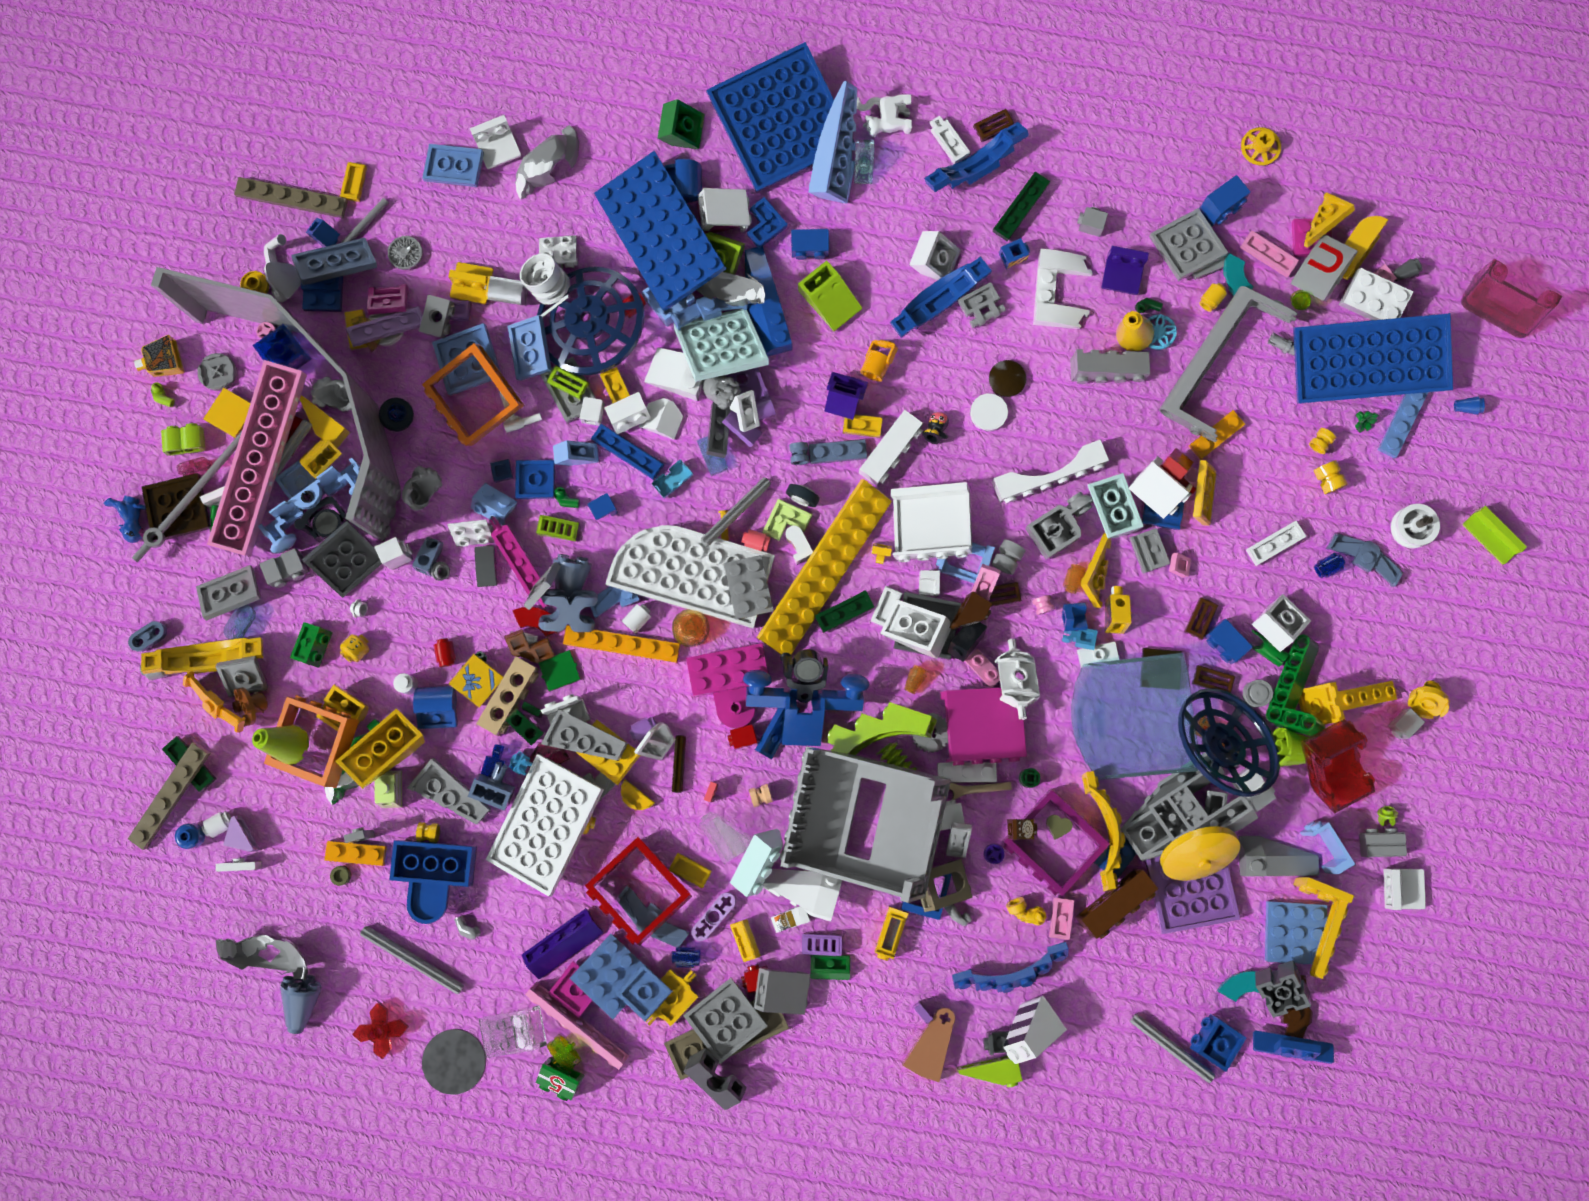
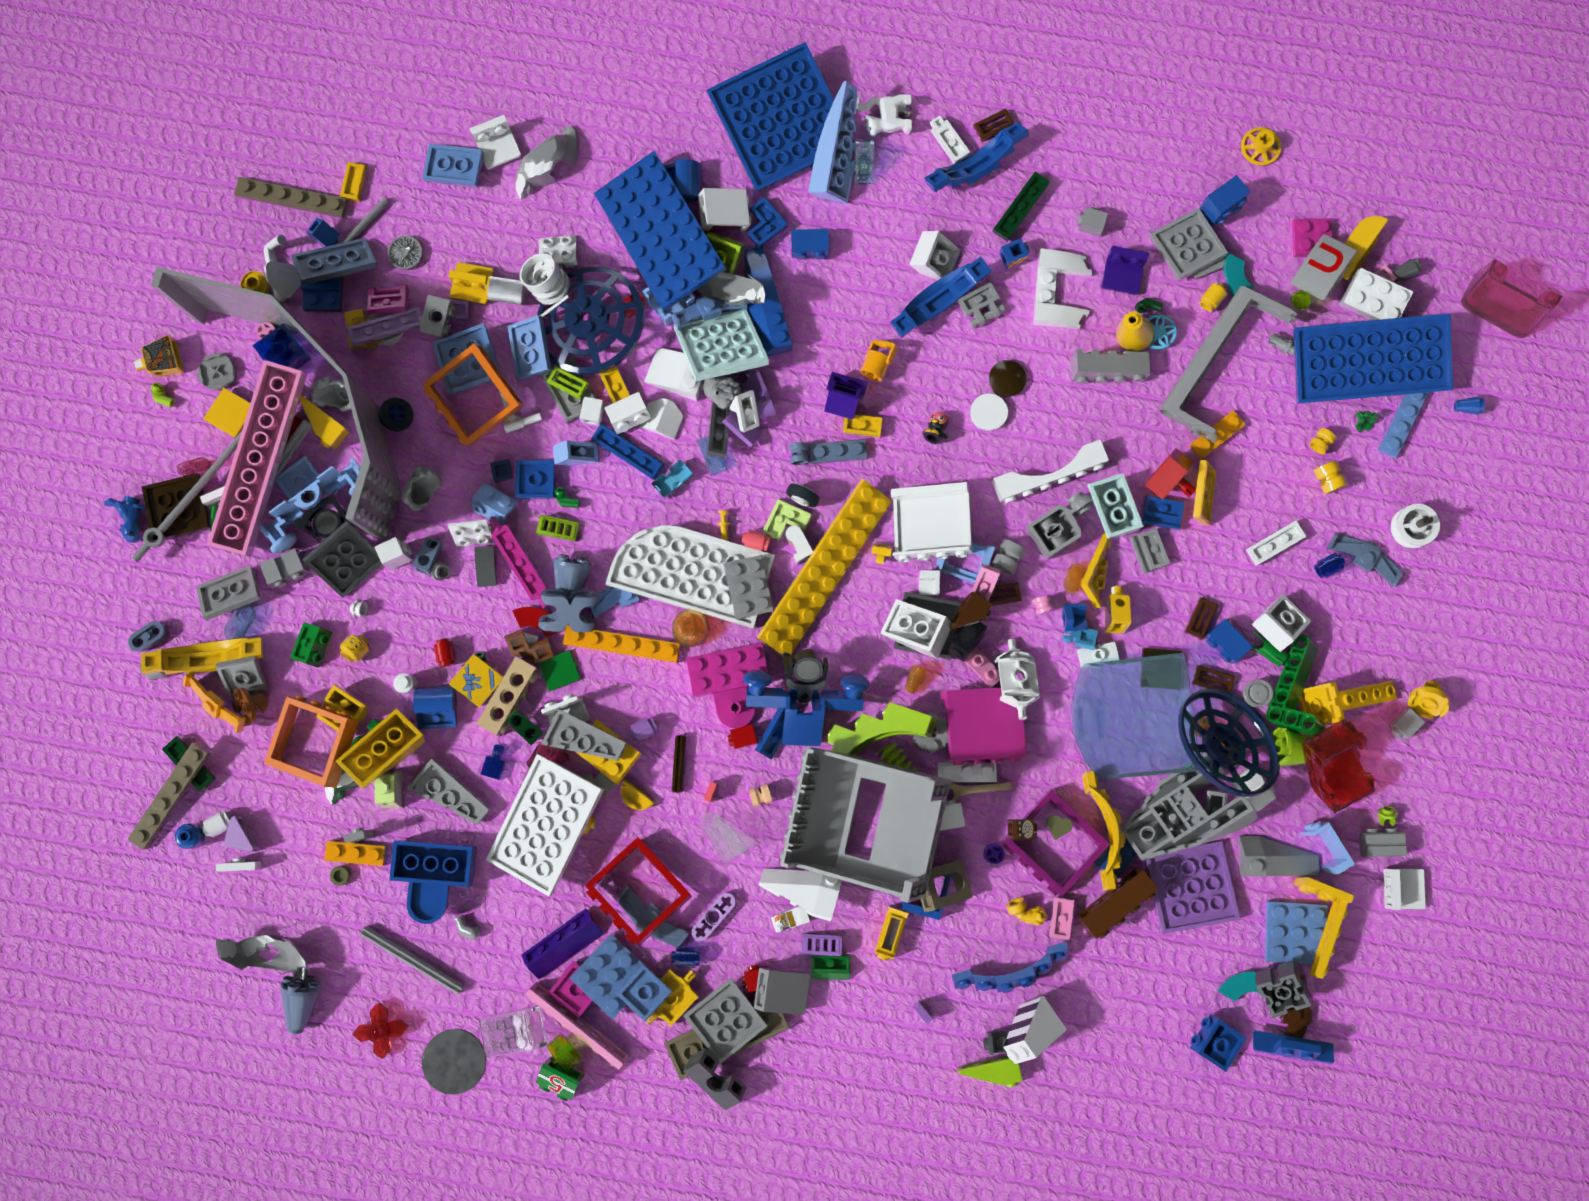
lime brick [161,423,205,456] -> none
lime cone [252,725,309,765] -> none
yellow torso [299,440,342,479] -> none
yellow wheel [416,822,440,843] -> none
sand blue brick [467,762,515,811] -> none
dark azure plate [509,750,532,775] -> none
dark green tile [521,701,543,718] -> none
light grey tile [524,562,561,610] -> none
blue panel [587,493,618,520] -> none
white brick [622,604,651,634] -> none
white slope [635,722,676,760] -> none
green slope [657,99,705,149] -> none
yellow tile [668,853,712,889] -> none
light grey axle [701,477,771,547] -> none
light aqua slope [730,829,783,897] -> none
yellow plate [730,919,761,962] -> none
lime slope [798,260,862,332] -> none
dark green plate [815,590,875,633] -> none
white brick [859,410,923,486] -> none
white tile [870,586,903,627] -> none
nougat piece [902,1007,955,1082] -> none
light grey arm [944,904,972,926] -> none
white plate [946,822,972,858] -> none
dark green wheel [1018,768,1041,788] -> none
white panel [1128,456,1193,519] -> none
light grey axle [1130,1014,1215,1083] -> none
yellow dish [1160,826,1240,881] -> none
bright pink plate [1169,552,1191,578] -> none
bright pink plate [1240,230,1299,277] -> none
yellow wing [1304,192,1355,248] -> none
lime panel [1462,506,1527,565] -> none

